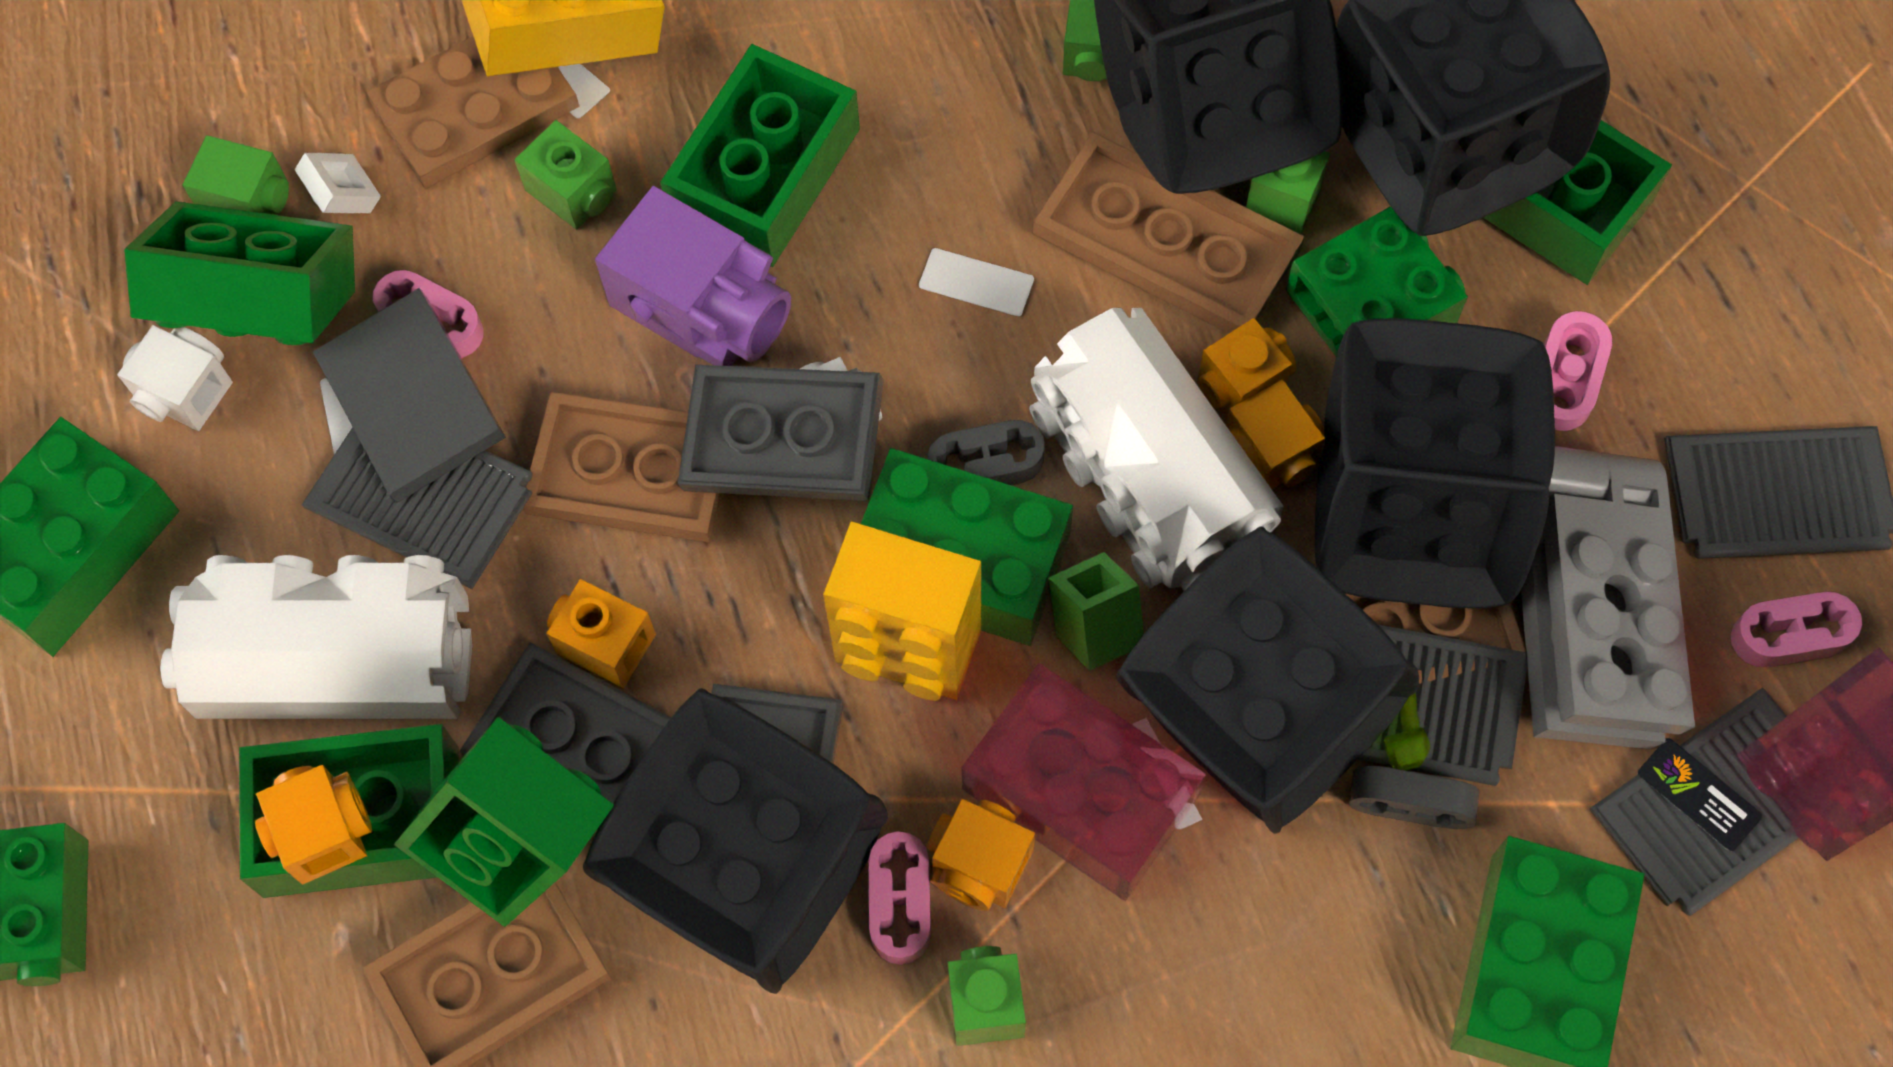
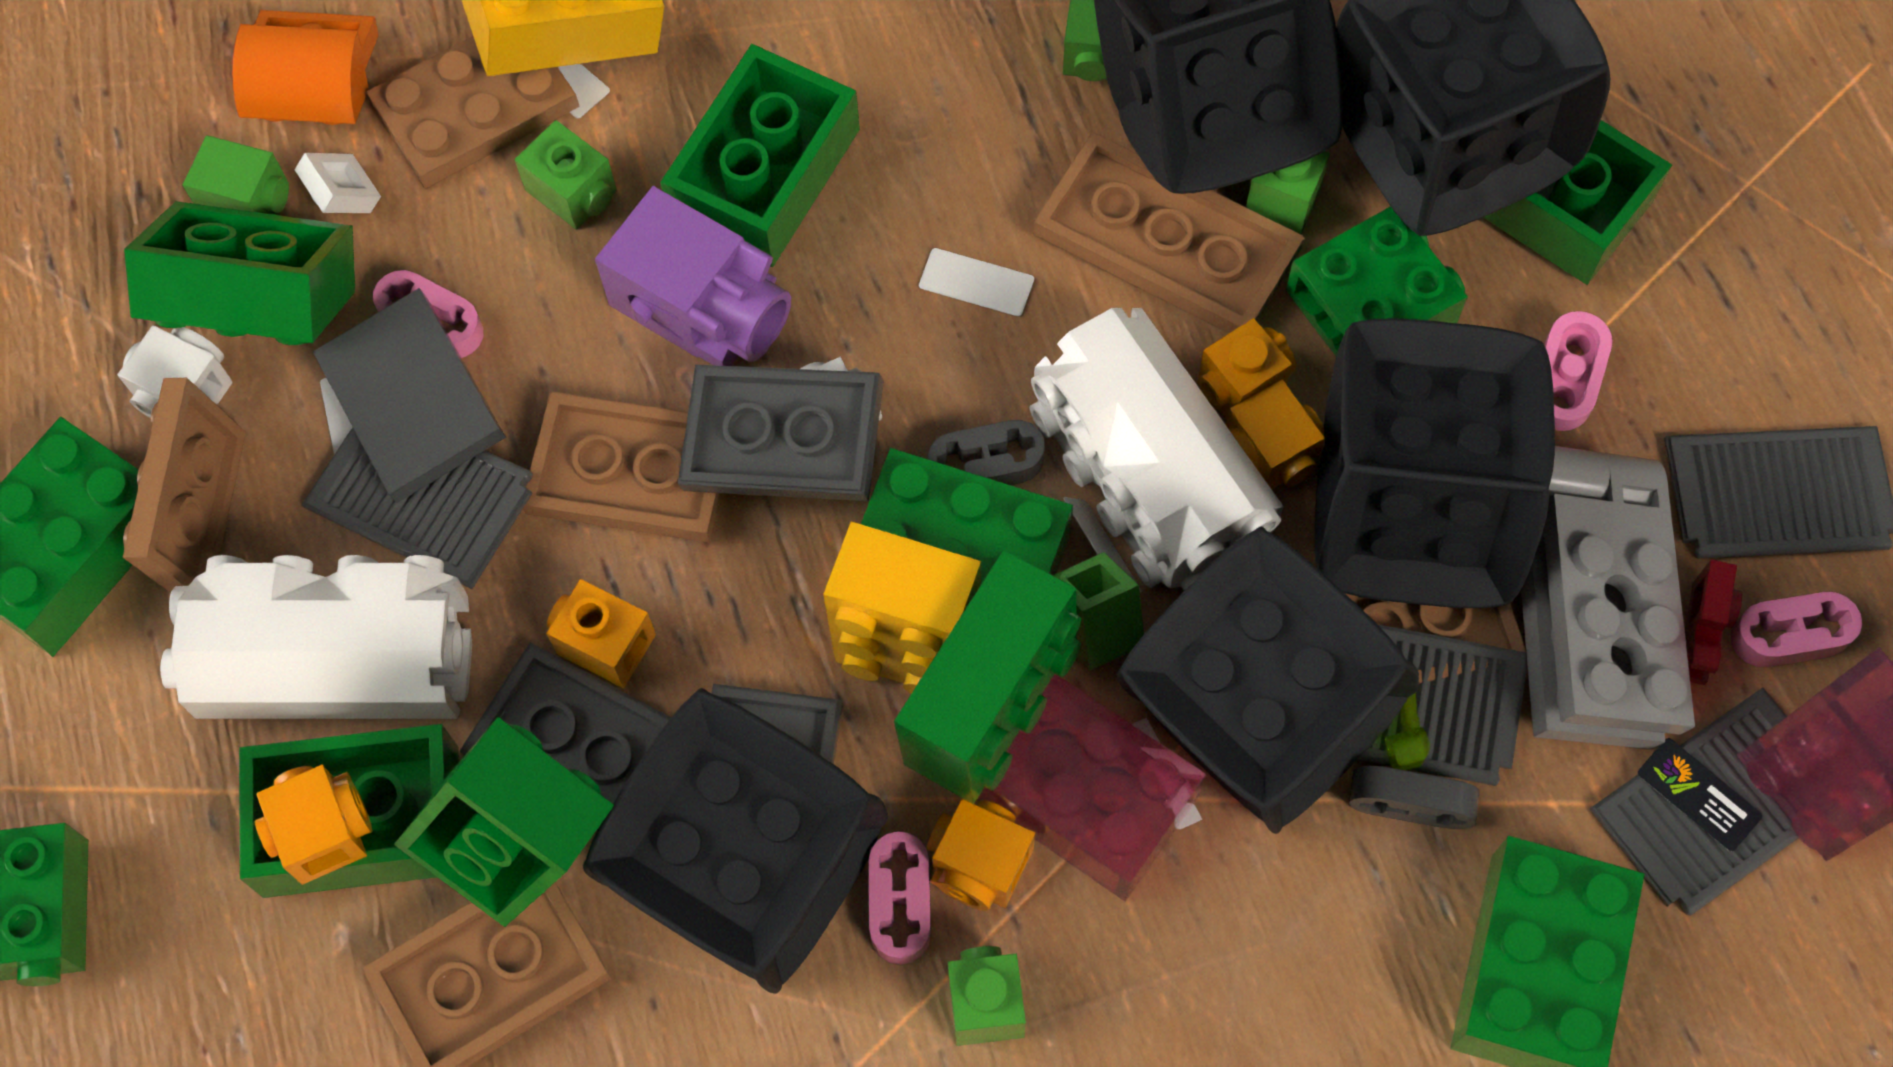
none -> medium nougat plate [123,377,246,593]
none -> orange brick [232,10,379,125]
none -> green brick [894,550,1082,805]
none -> white sticker [1063,497,1142,593]
none -> dark red plate [1685,559,1743,685]

